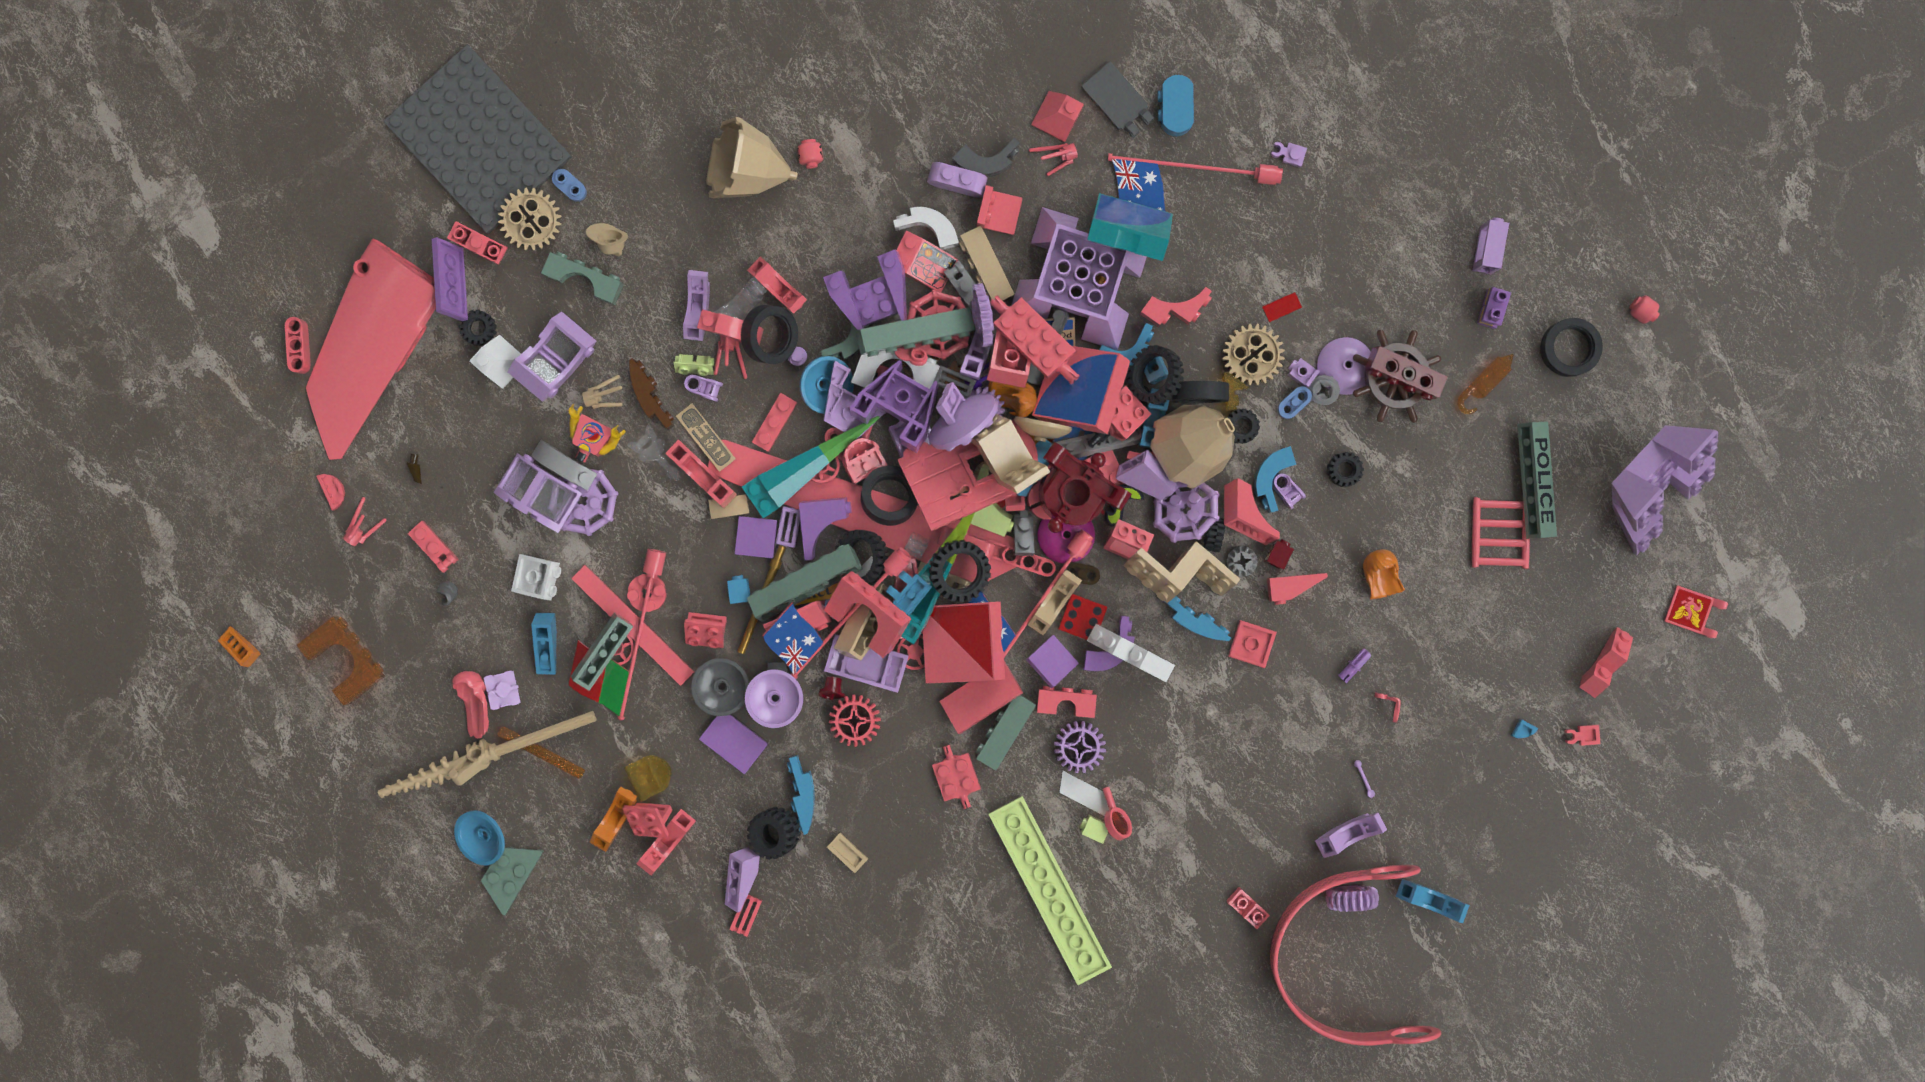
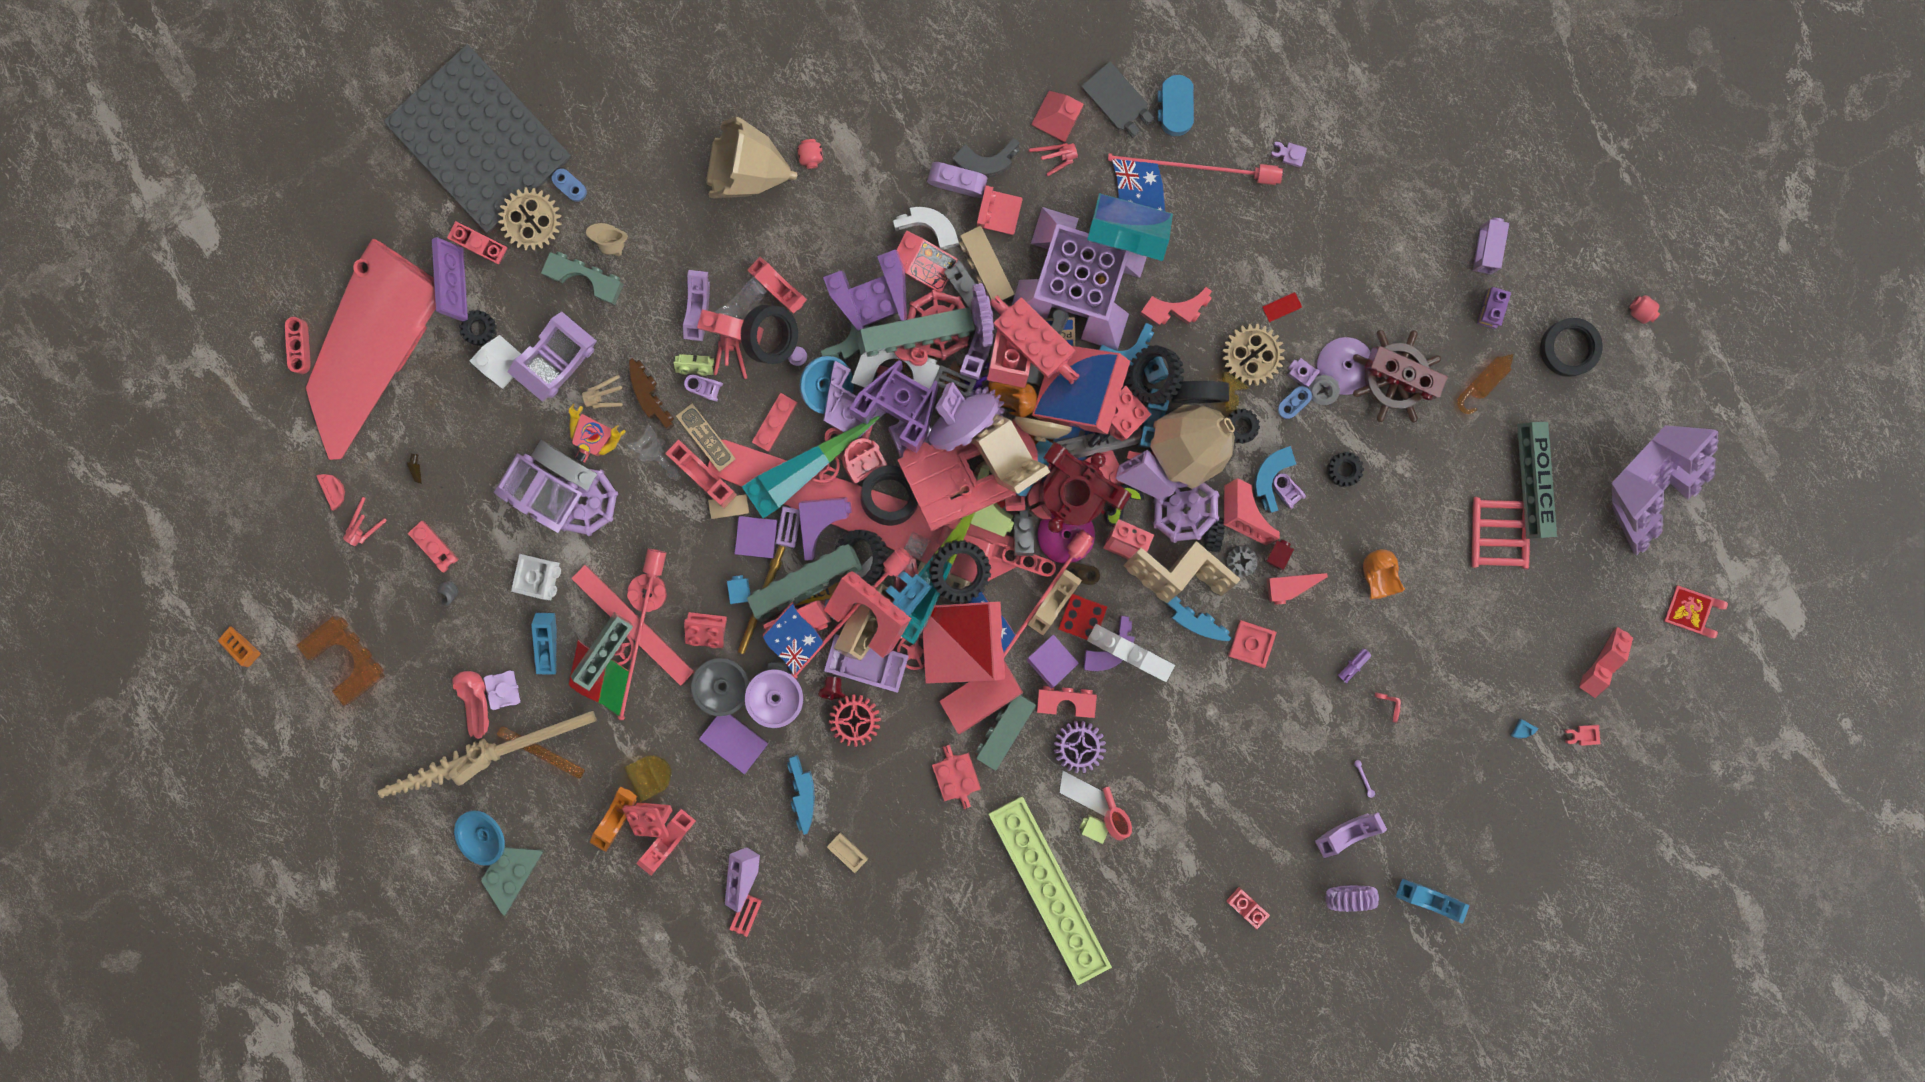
black tyre [747,807,801,860] -> none
coral piece [1270,865,1441,1046] -> none

